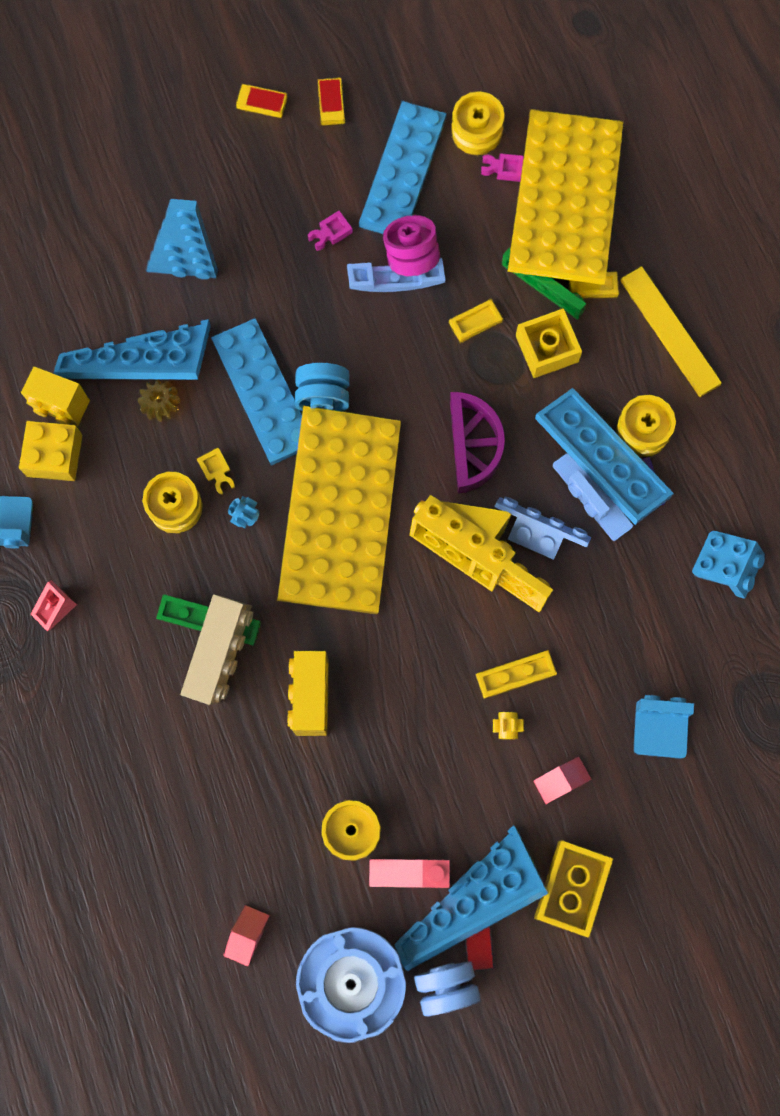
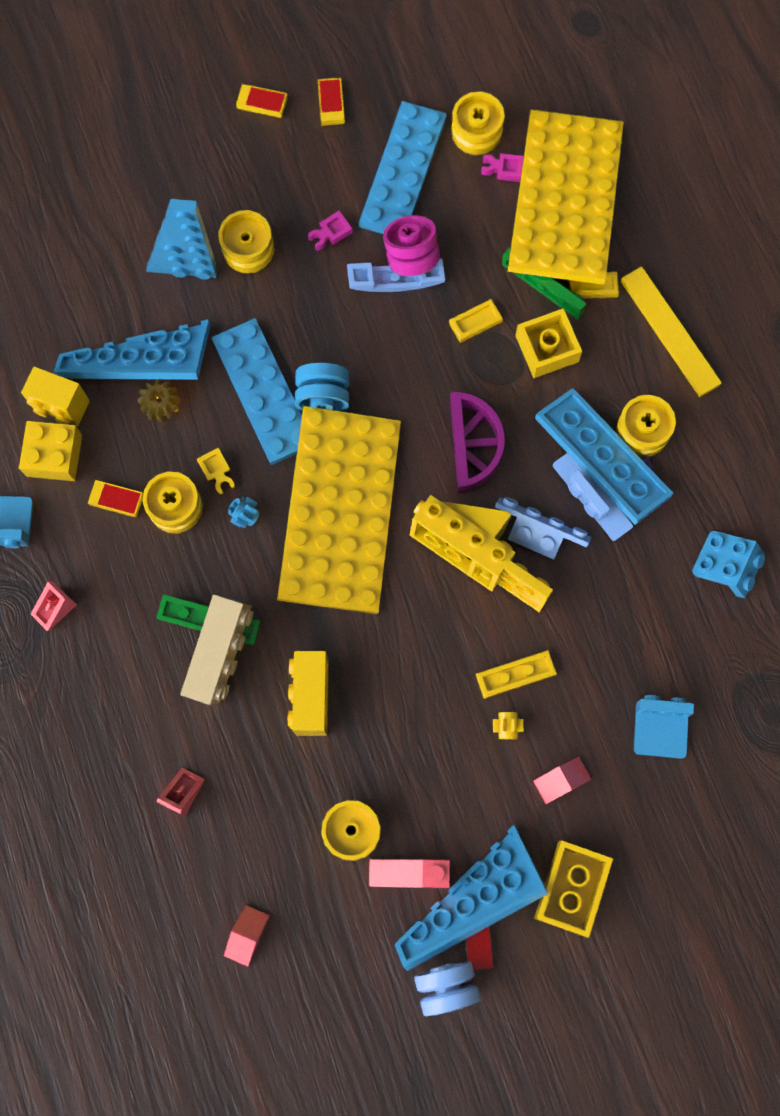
light blue piece [296,927,406,1042] -> none
none -> red tile [88,480,143,518]
none -> coral slope [157,768,204,816]
none -> yellow wheel [218,210,274,273]

